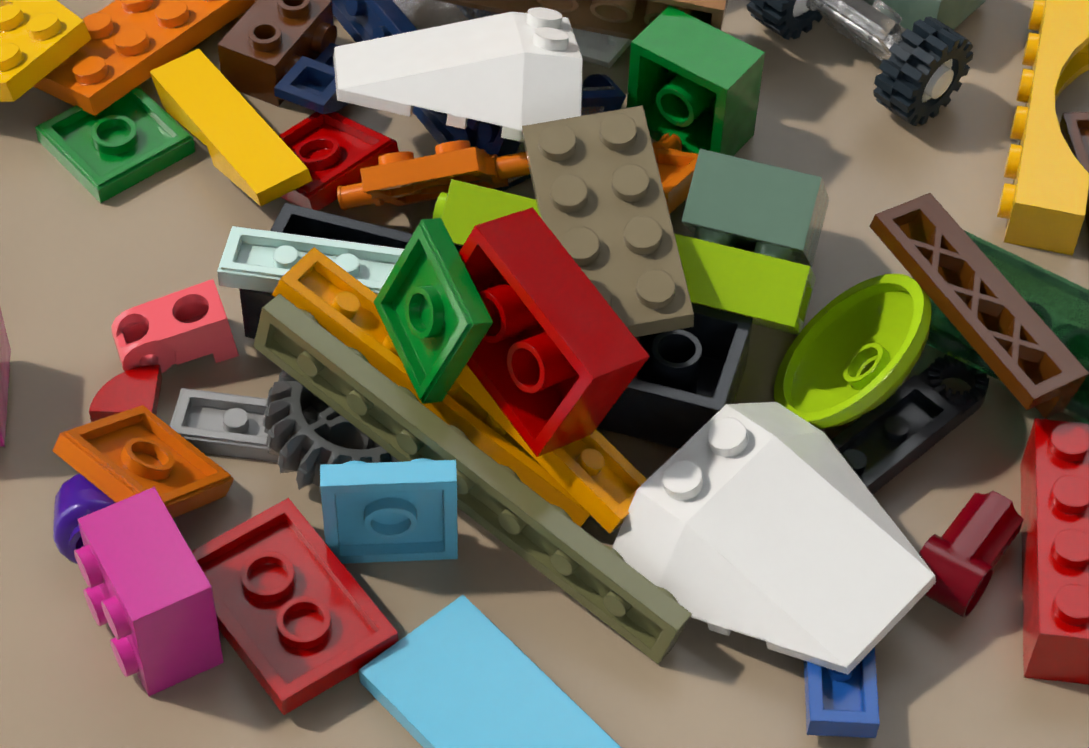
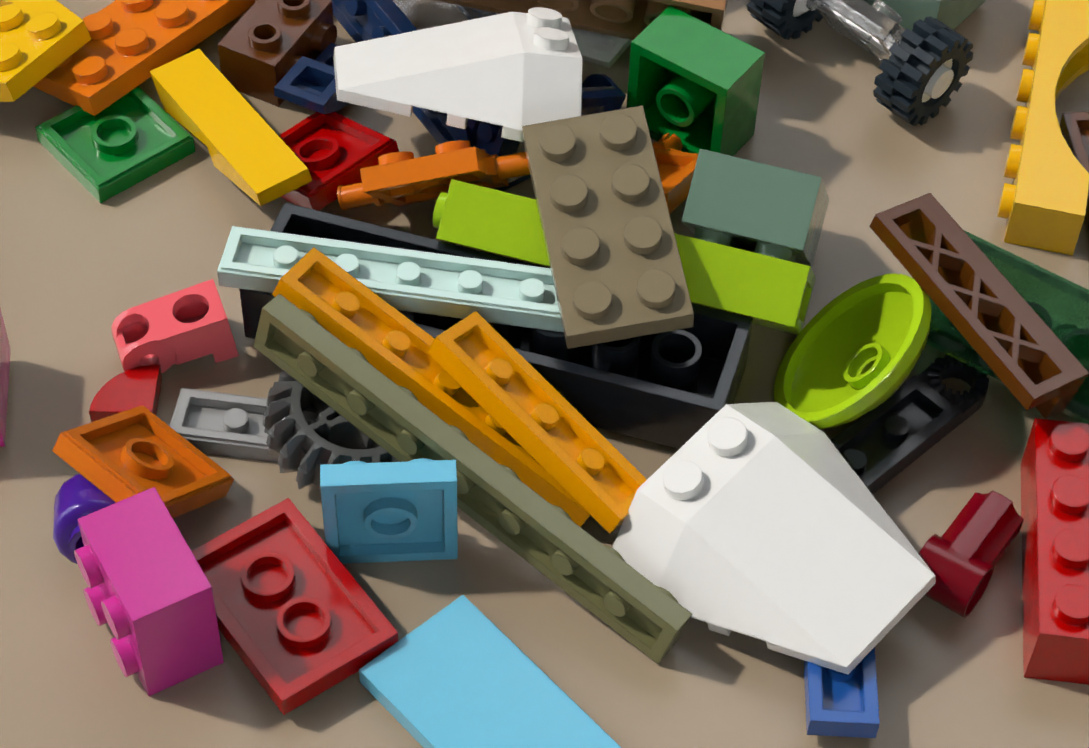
green tile [374,218,493,404] -> none
red brick [459,207,650,457] -> none

